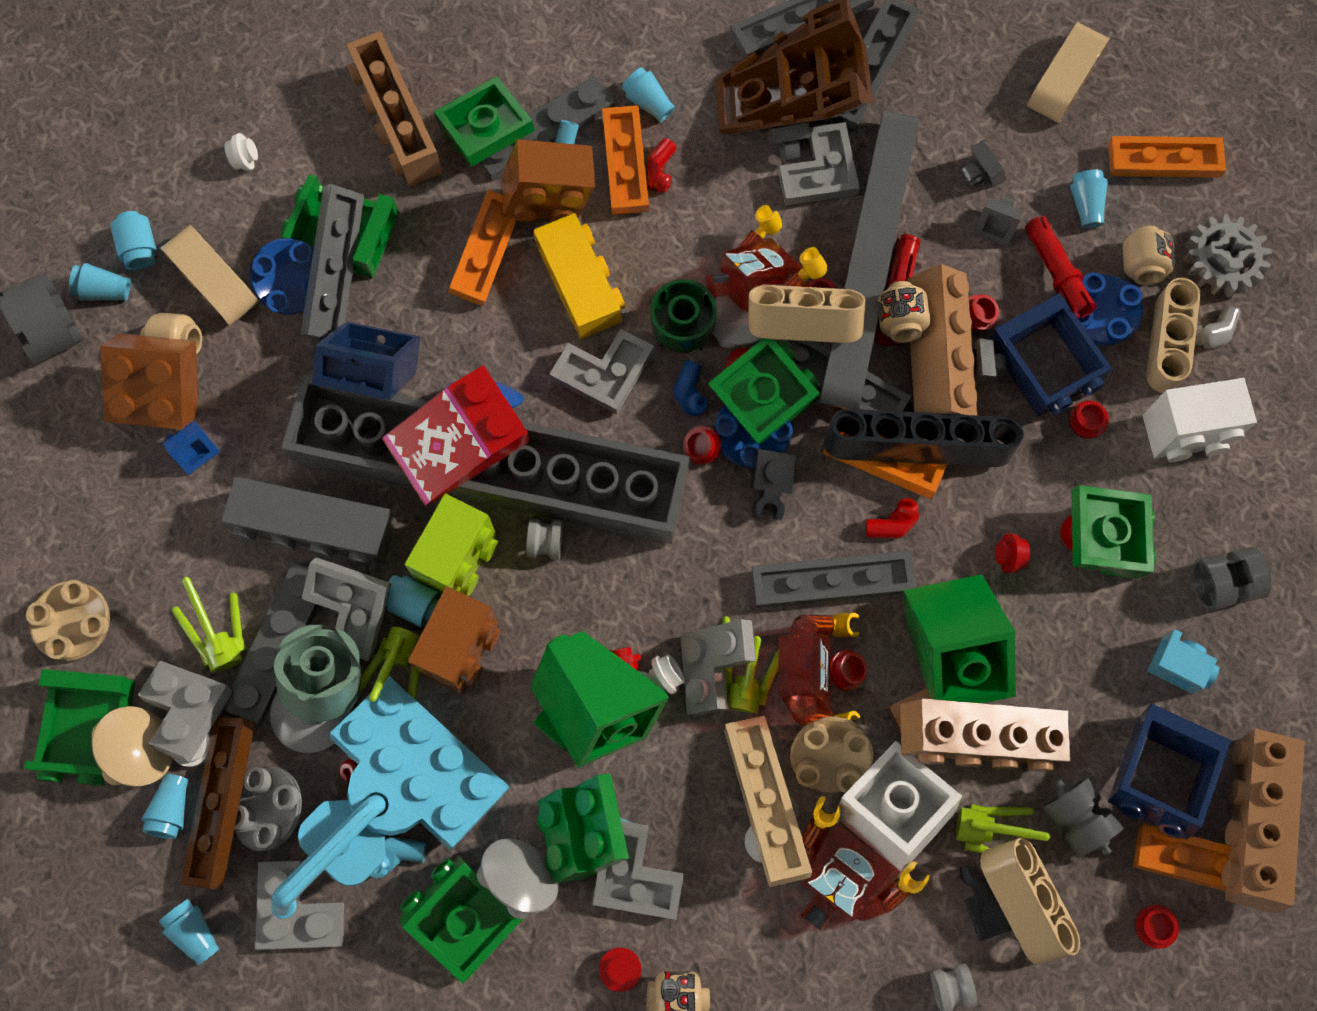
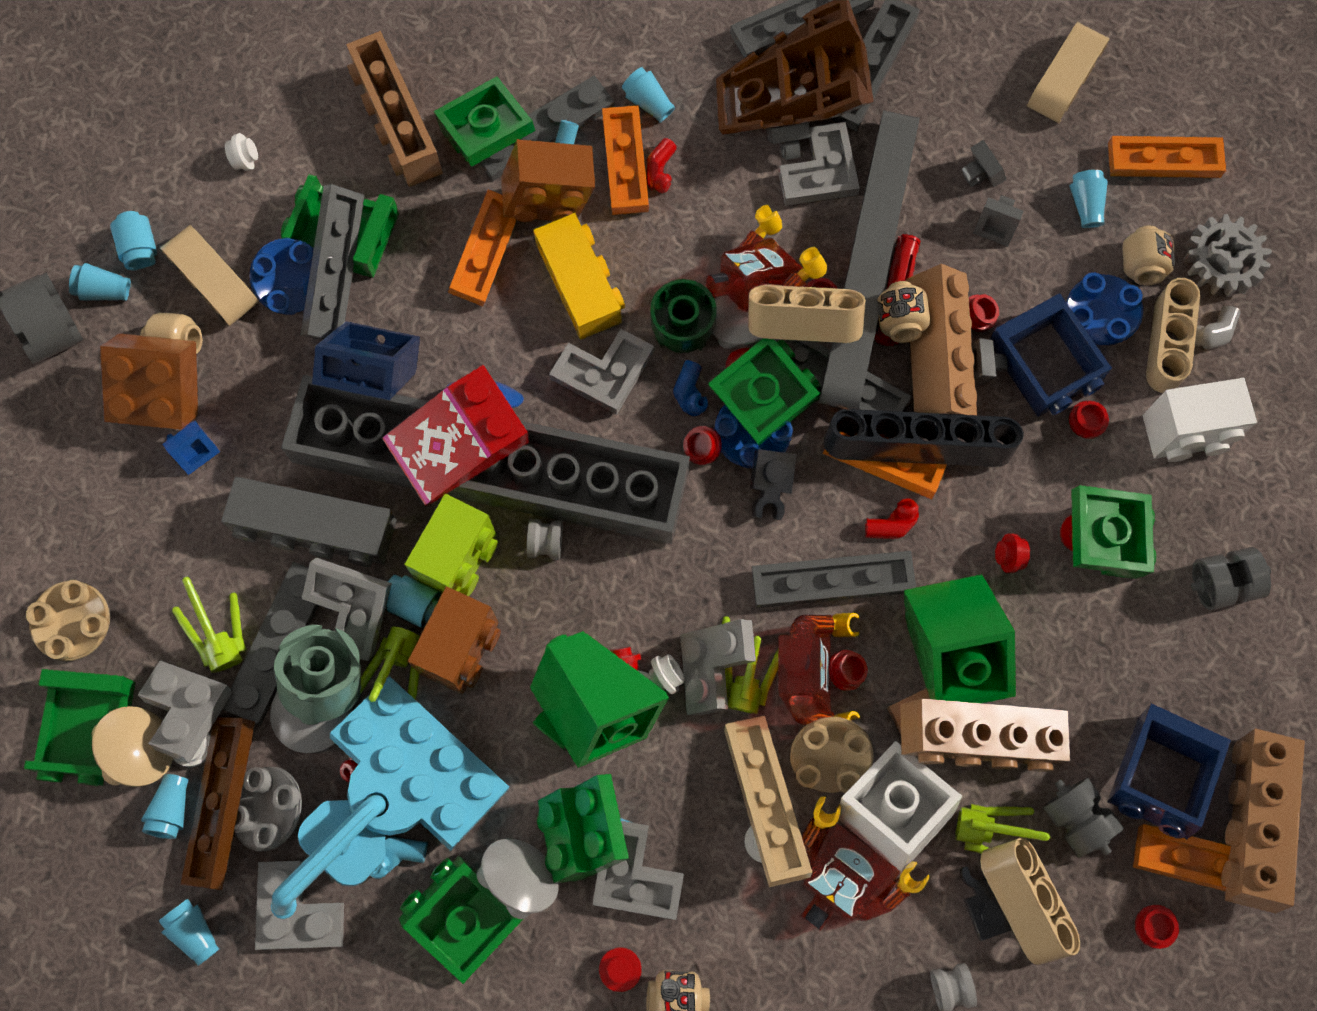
red pin [1024,216,1096,319] -> none
medium azure brick [1147,629,1220,694] -> none

